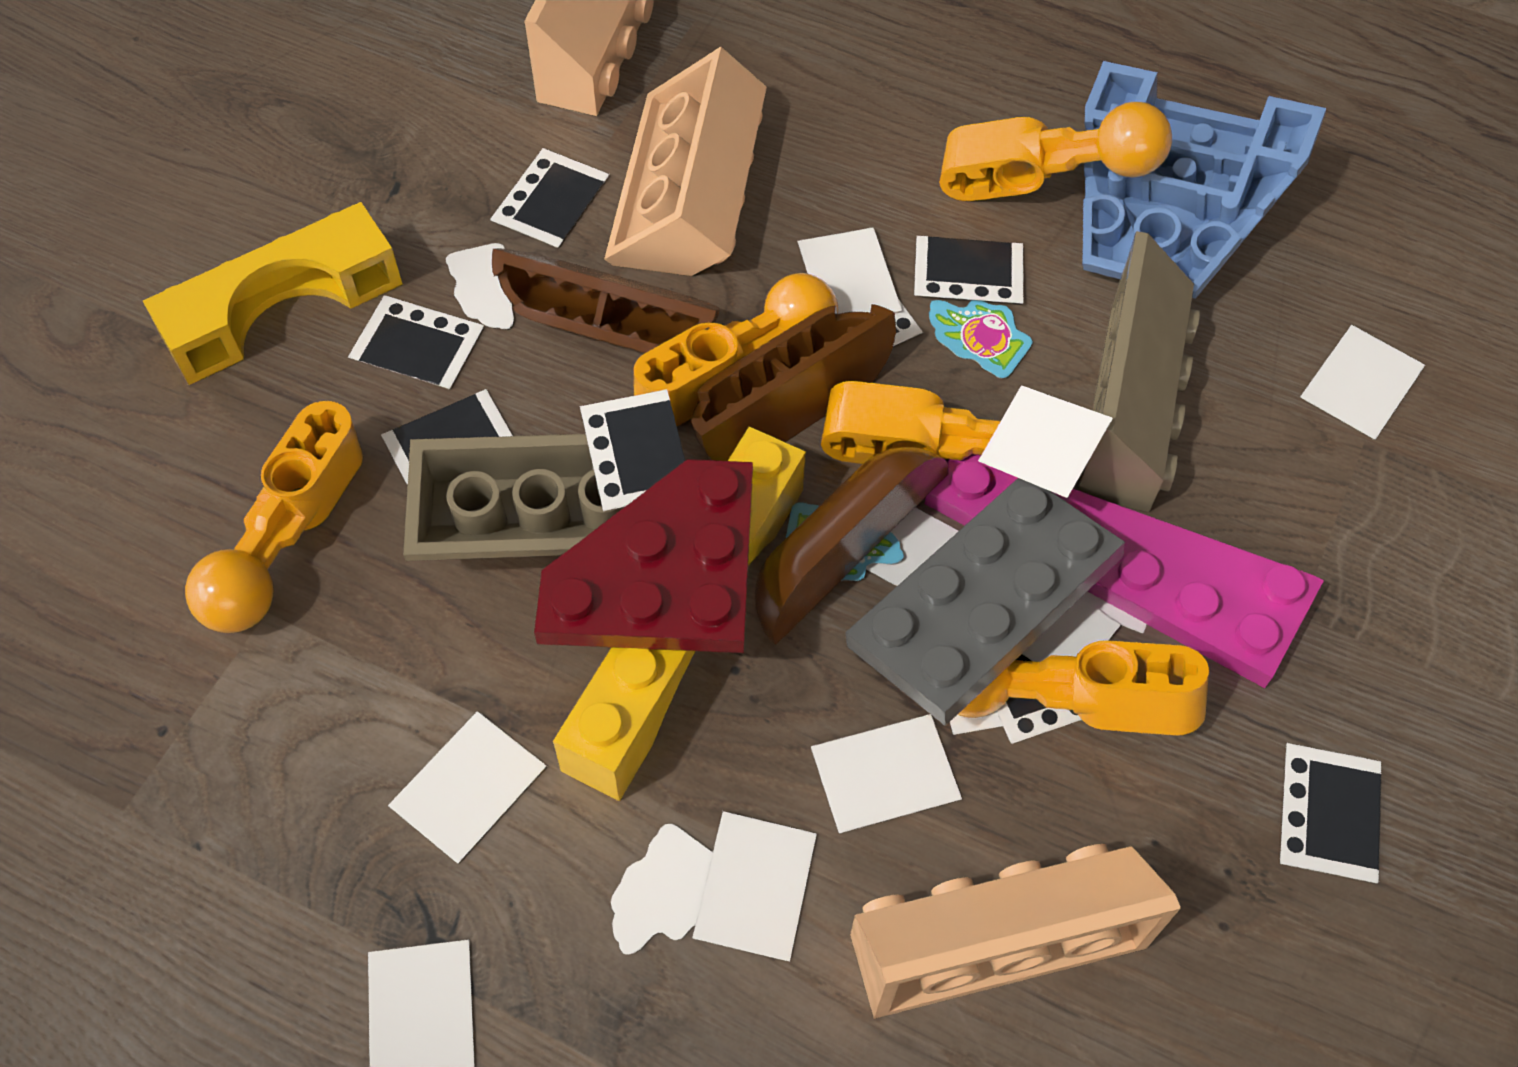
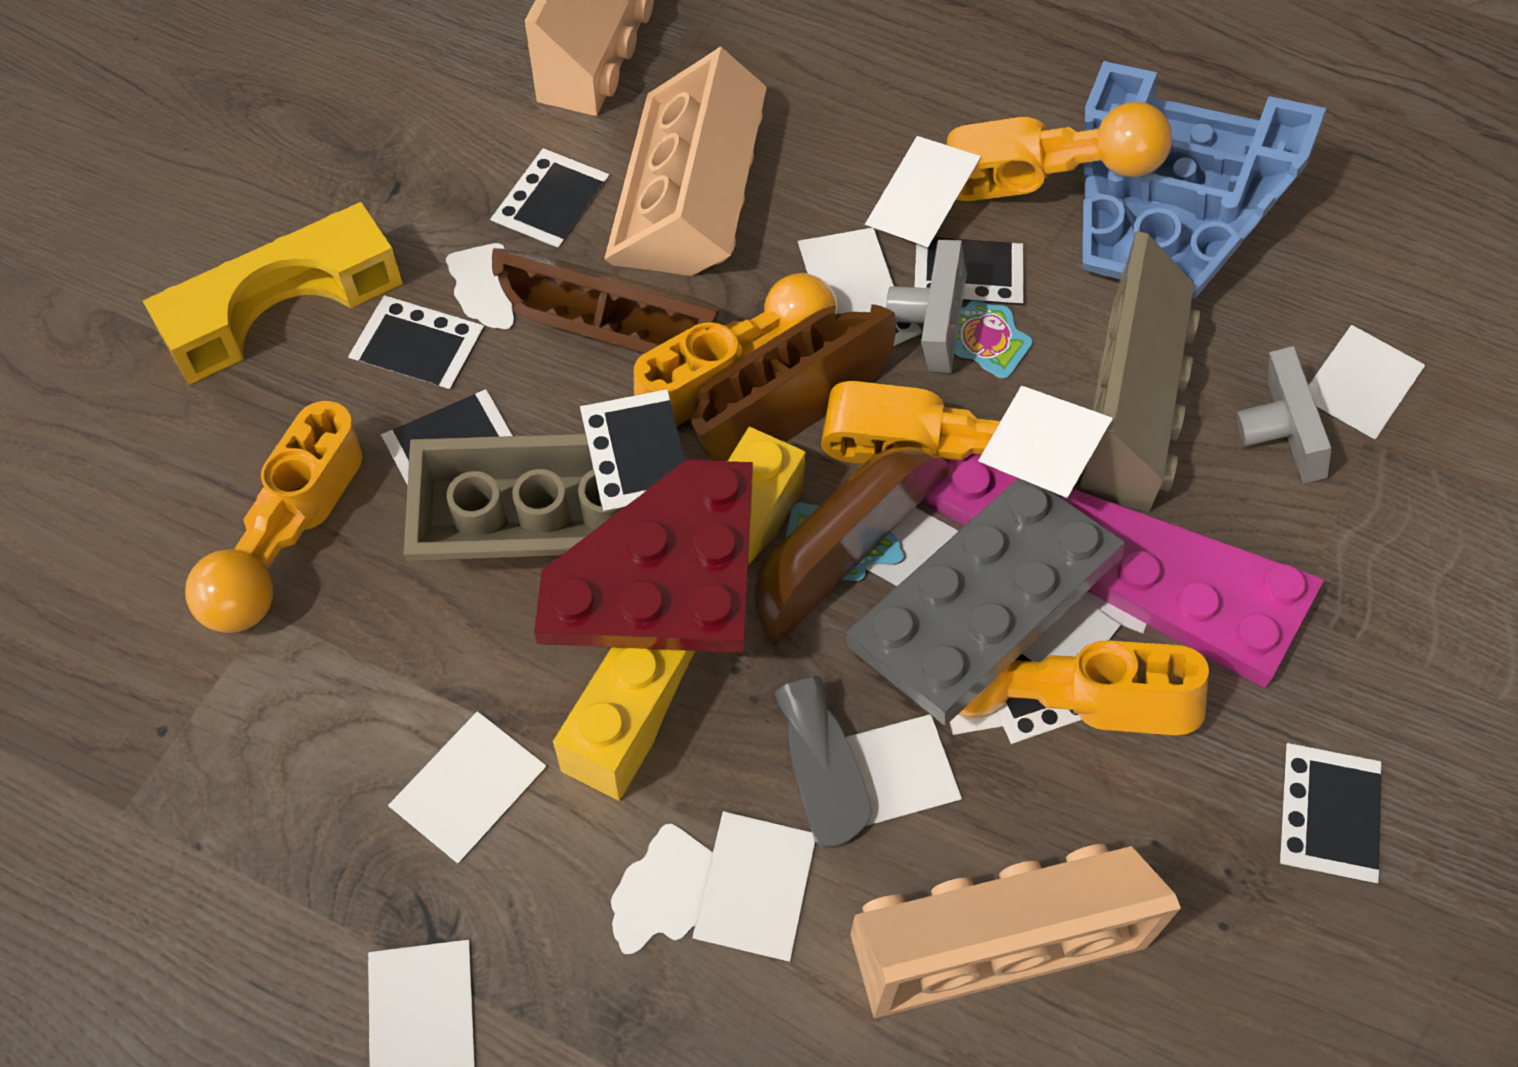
none -> dark grey piece [775,676,872,848]
none -> white sticker [865,136,981,247]
none -> light grey tile [886,240,967,373]
none -> light grey tile [1235,346,1332,484]

